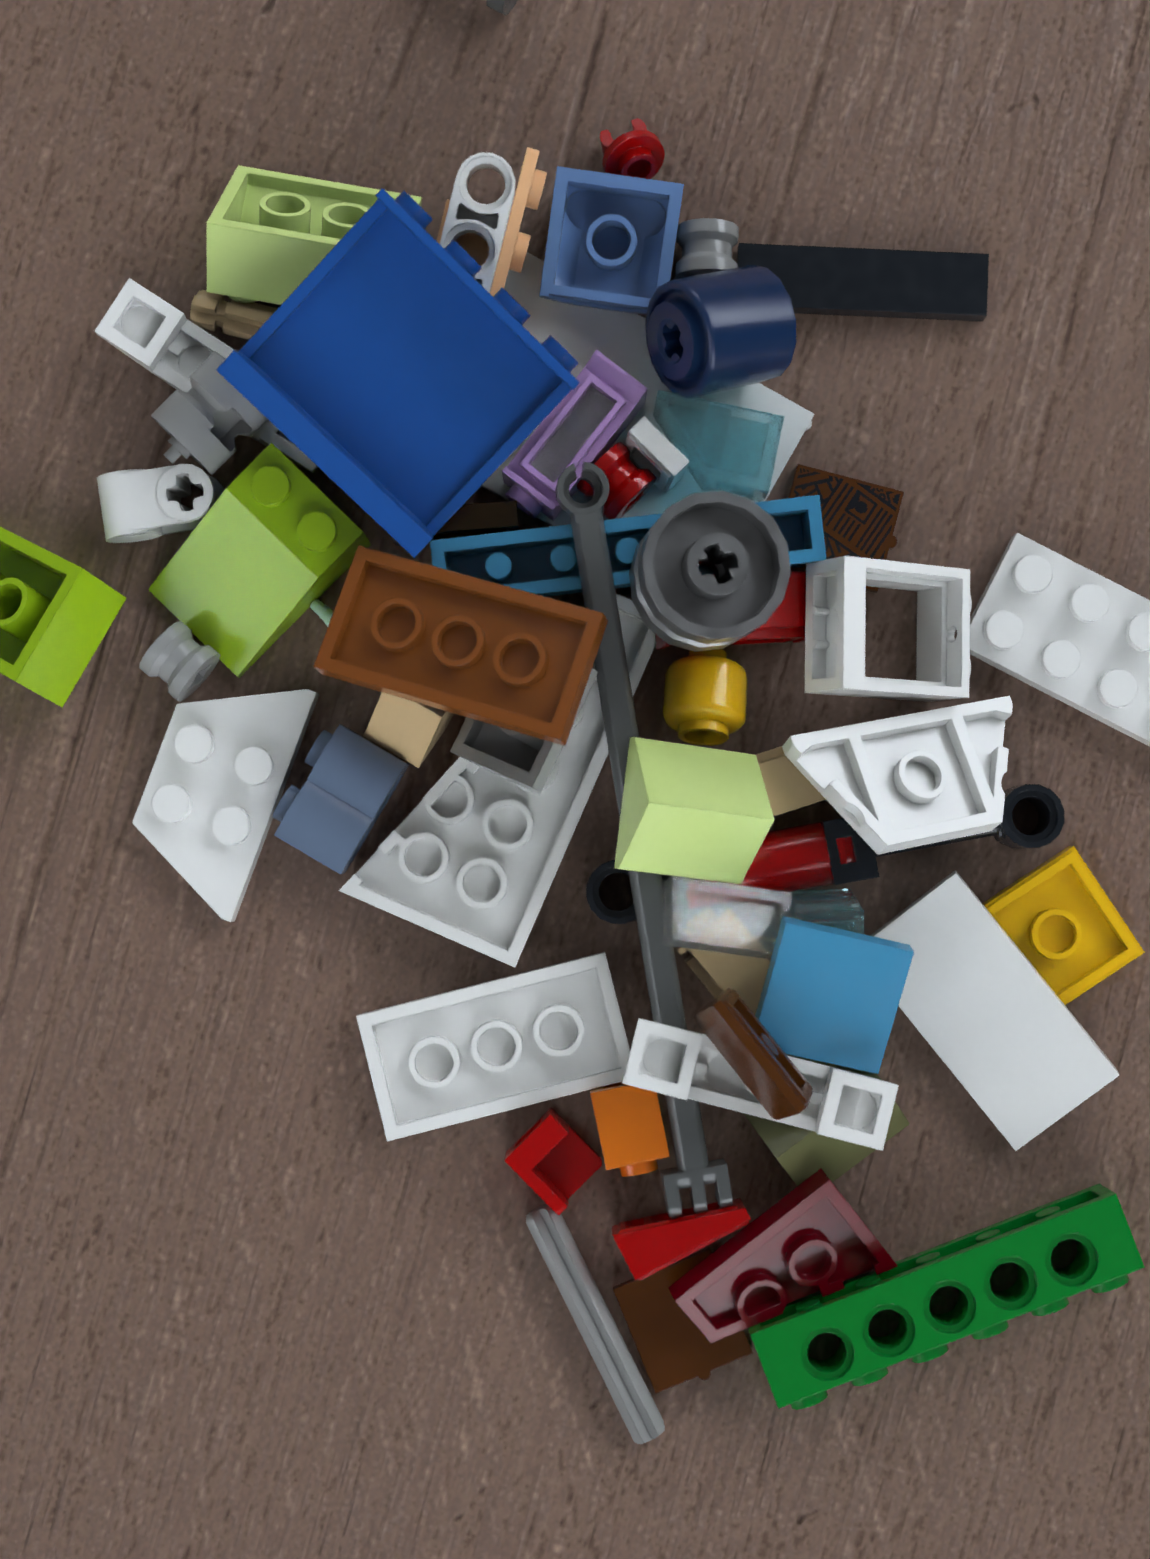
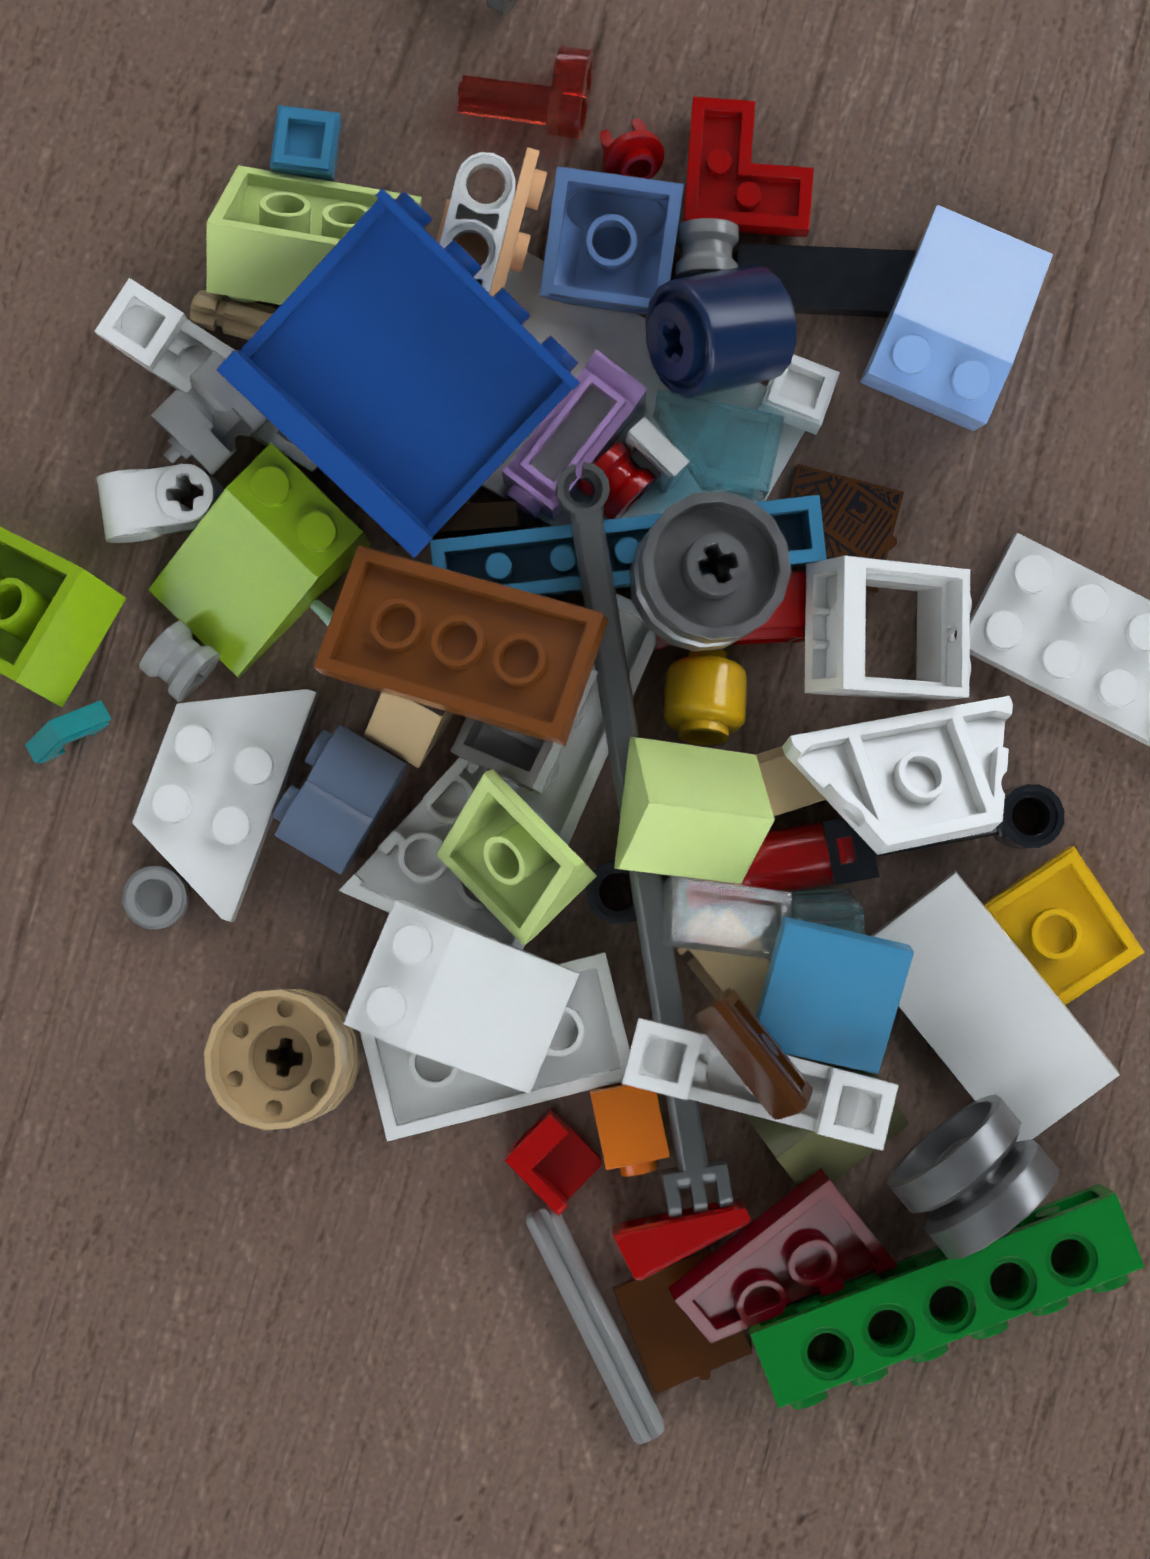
none -> teal tile [25,700,112,764]
none -> light grey tile [122,866,190,930]
none -> tan wheel [204,989,361,1130]
none -> dark azure tile [270,105,343,181]
none -> white slope [343,900,579,1094]
none -> yellowish green slope [436,769,597,946]
none -> clear red piece [457,46,594,140]
none -> red plate [683,96,814,238]
none -> white tile [758,354,840,435]
none -> light blue slope [859,205,1053,432]
none -> flat silver wheel [887,1094,1059,1260]

